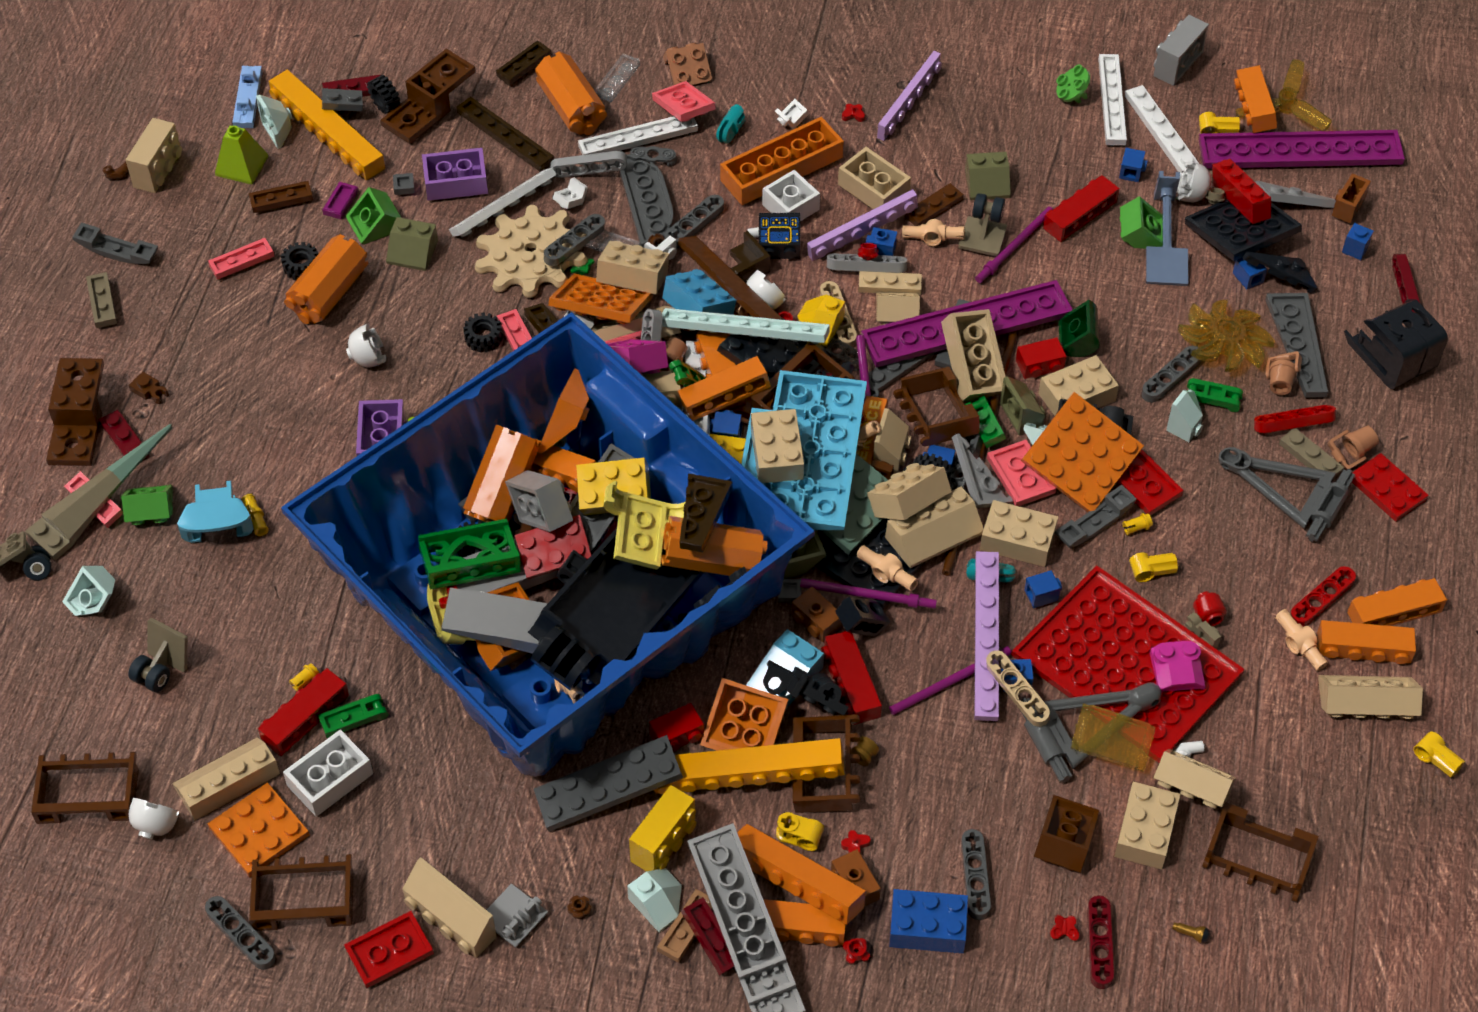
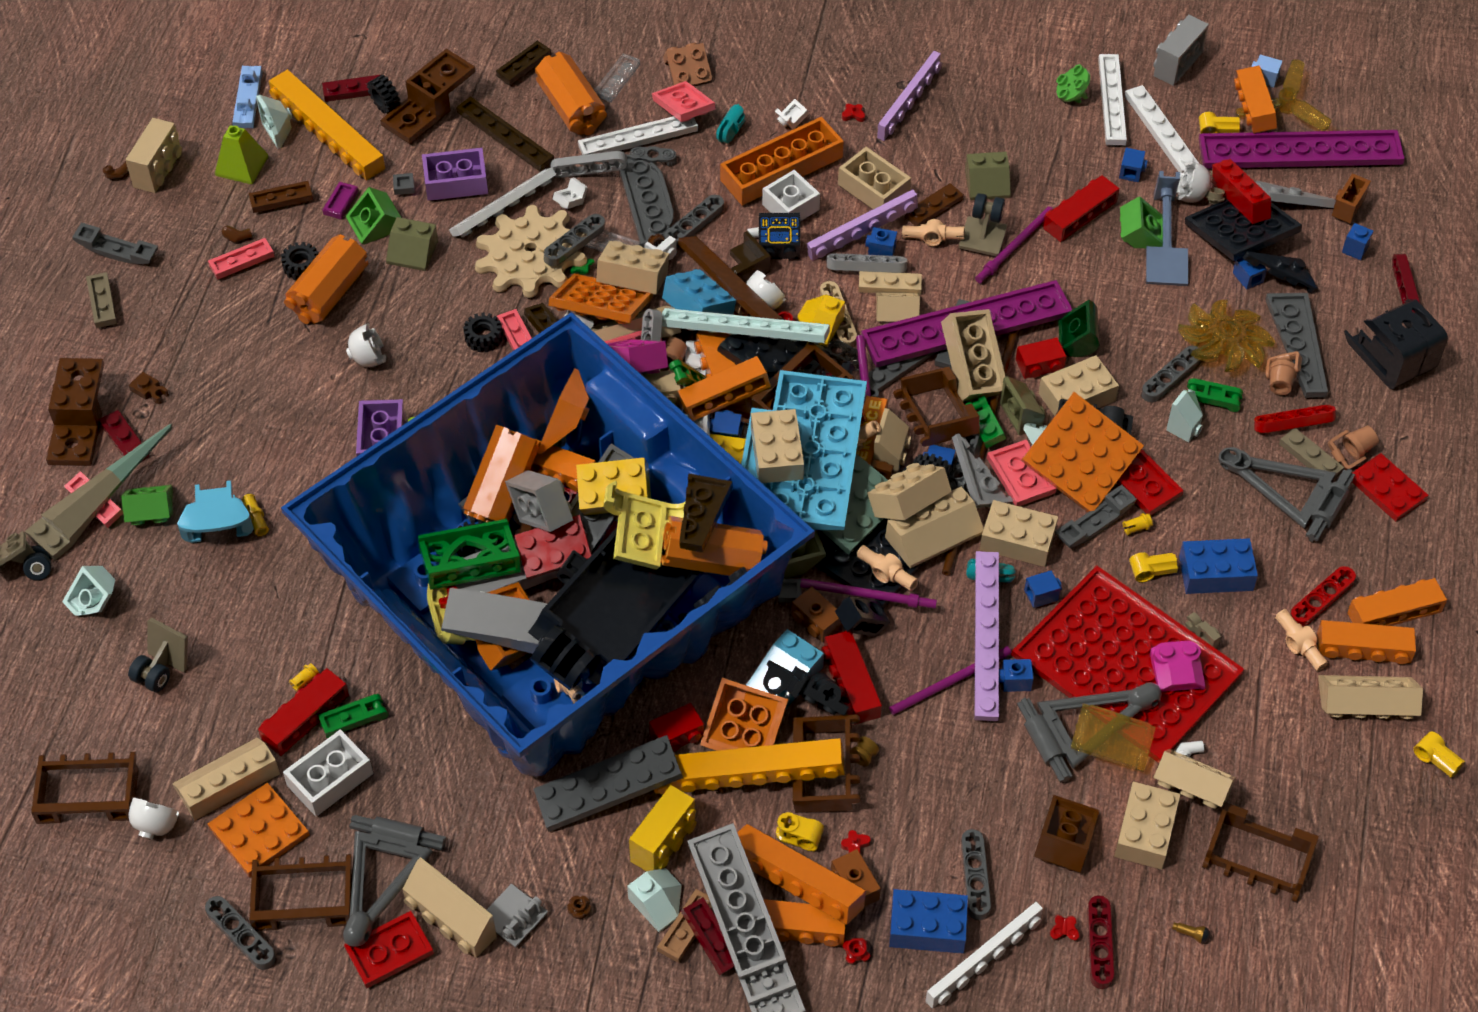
dark grey bracket [321,88,363,112] -> none
red plate [858,243,879,260] -> none
tan beam [986,650,1050,727] -> none
red head [1193,591,1227,626] -> none
none -> reddish brown arm [221,225,253,243]
none -> dark grey piece [343,815,446,947]
none -> white plate [926,902,1043,1009]
none -> blue brick [1179,538,1258,594]
none -> light blue brick [1251,54,1283,88]

